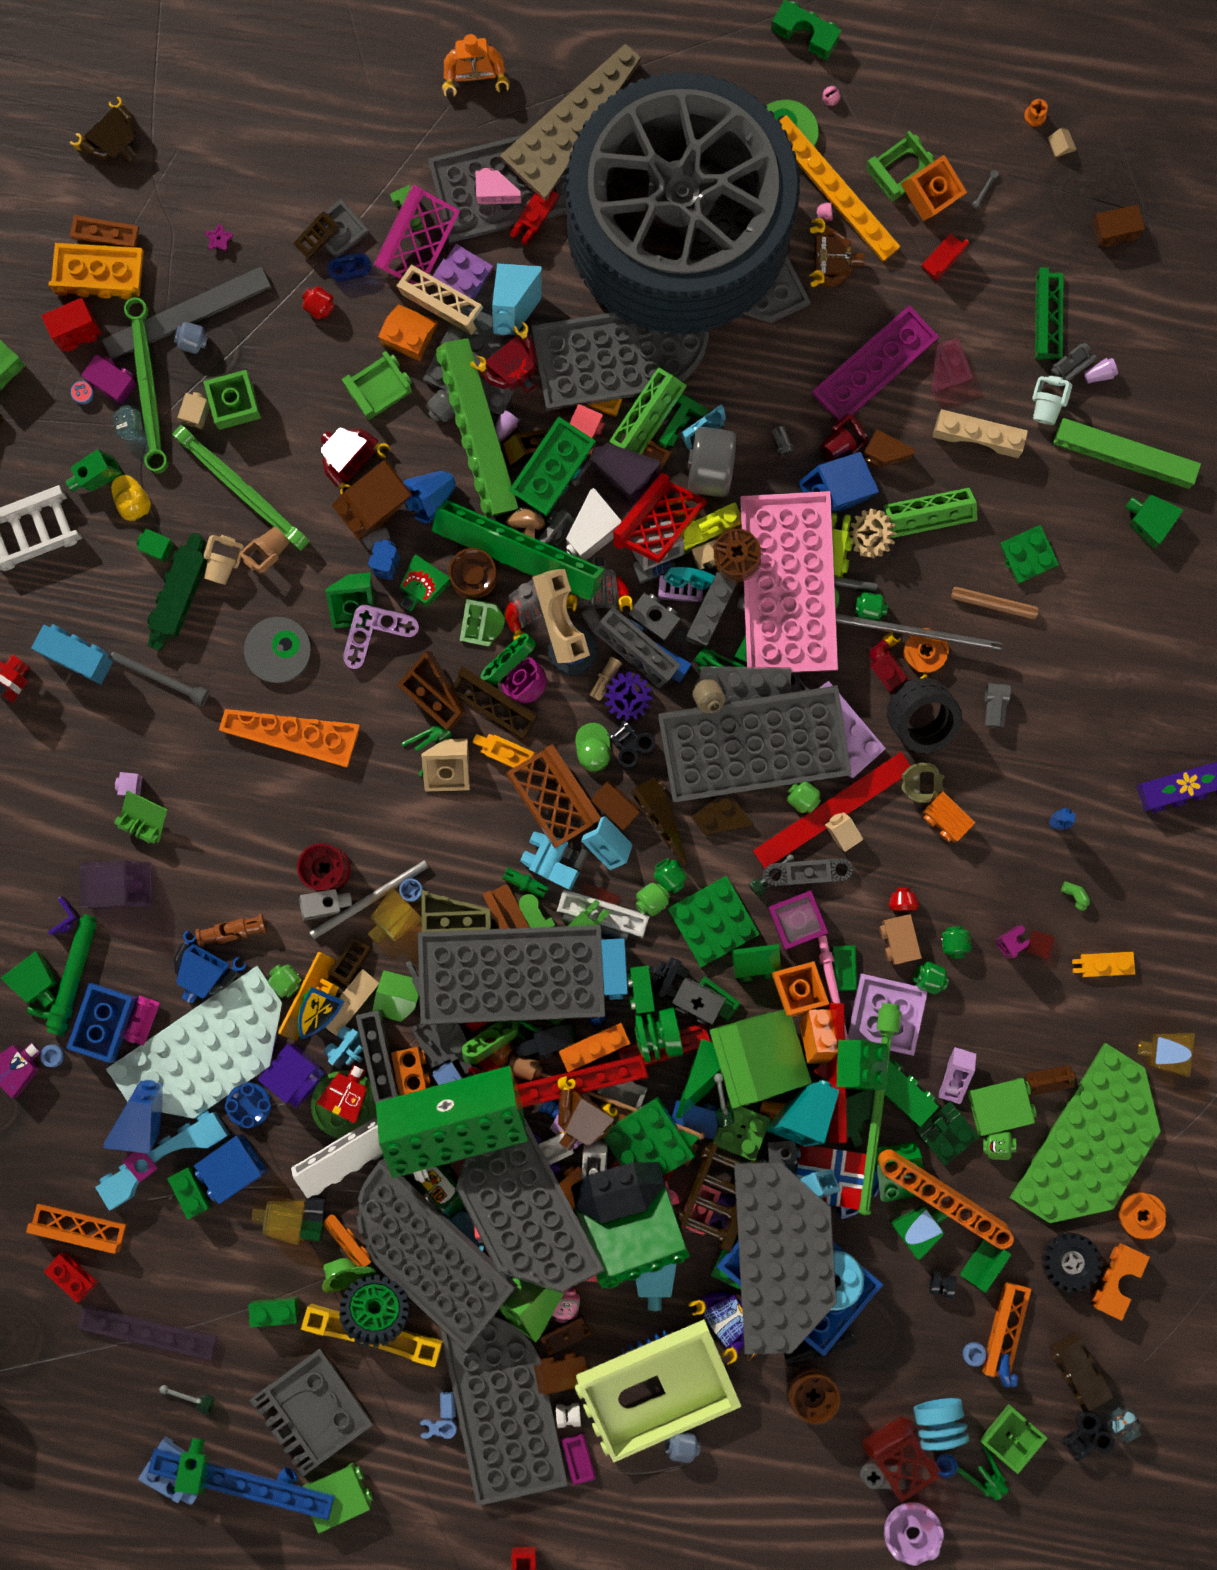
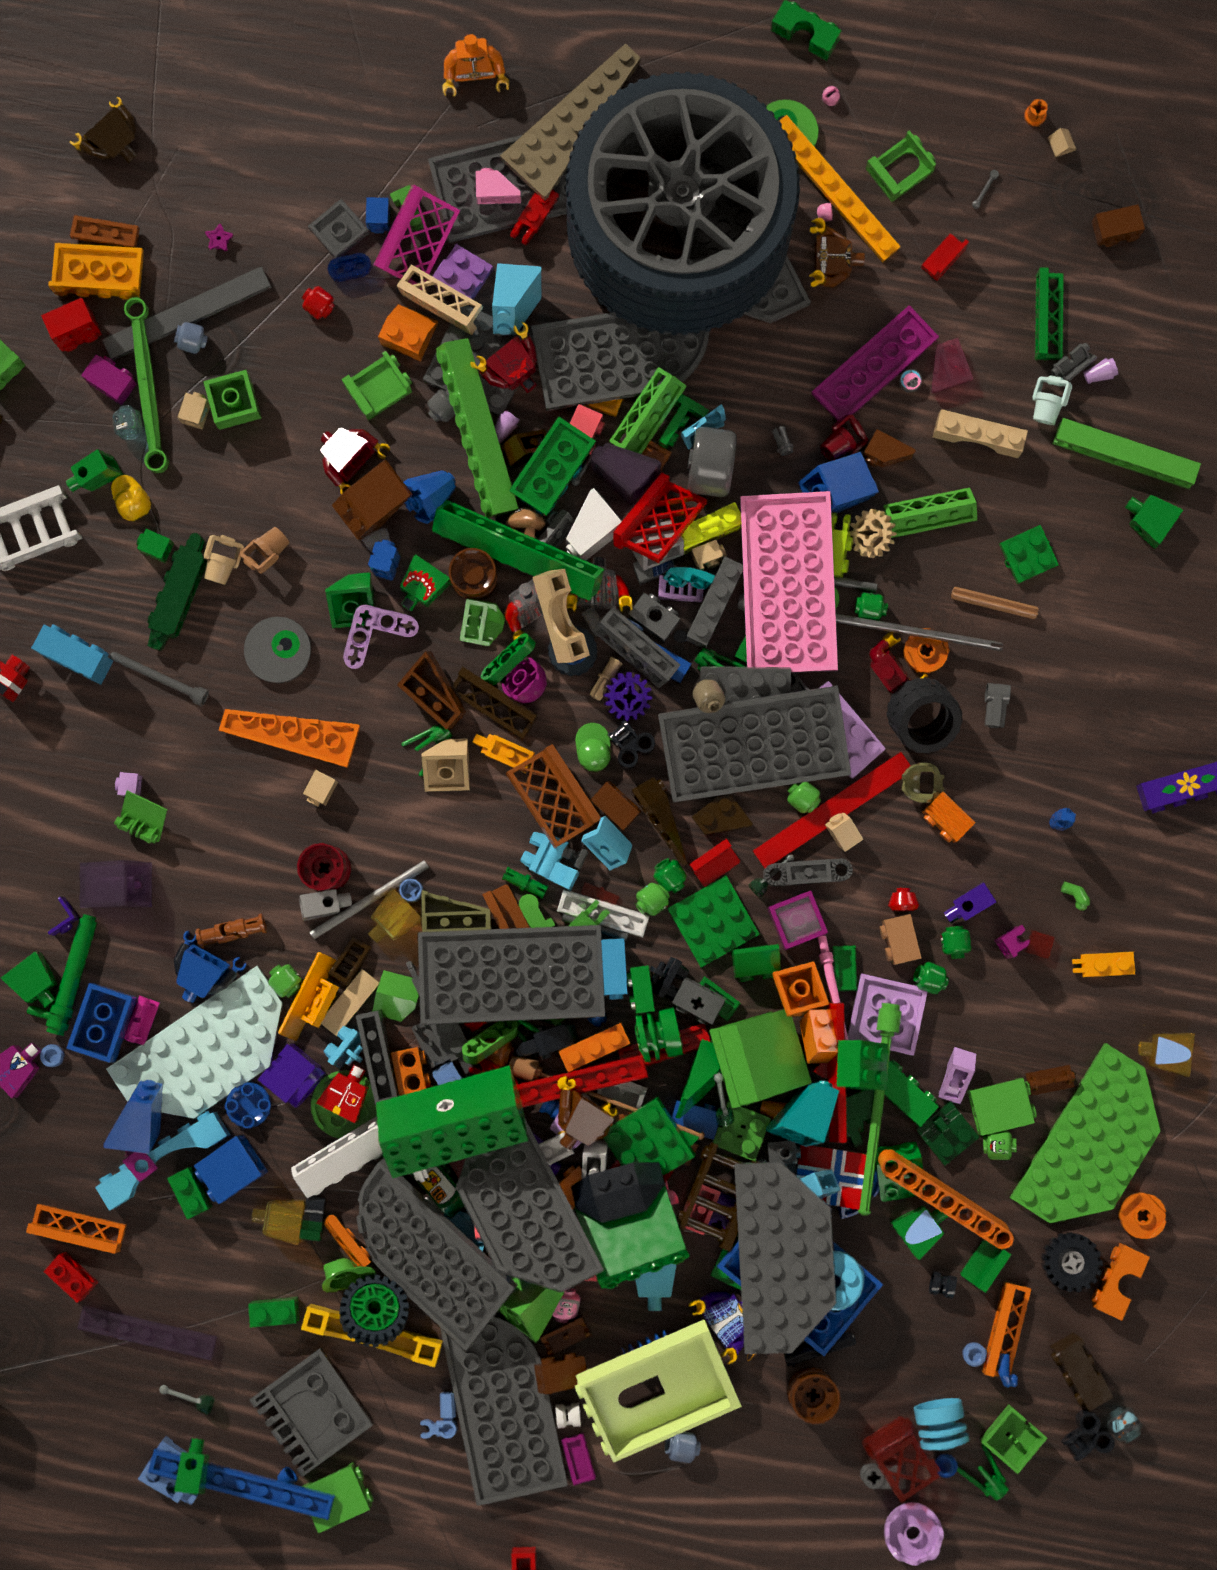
tile [71,381,94,404] -> none
bright green piece [172,425,310,551] -> none
dark brown slope [293,211,340,260] -> none
shield [298,986,345,1040] -> none
reddish brown wheel [714,529,761,582] -> none
orange slope [901,155,967,221] -> none
none -> tan brick [303,770,338,807]
none -> blue brick [366,197,391,233]
none -> red panel [689,838,740,887]
none -> tile [899,369,922,393]
none -> dark purple torso [944,882,996,923]

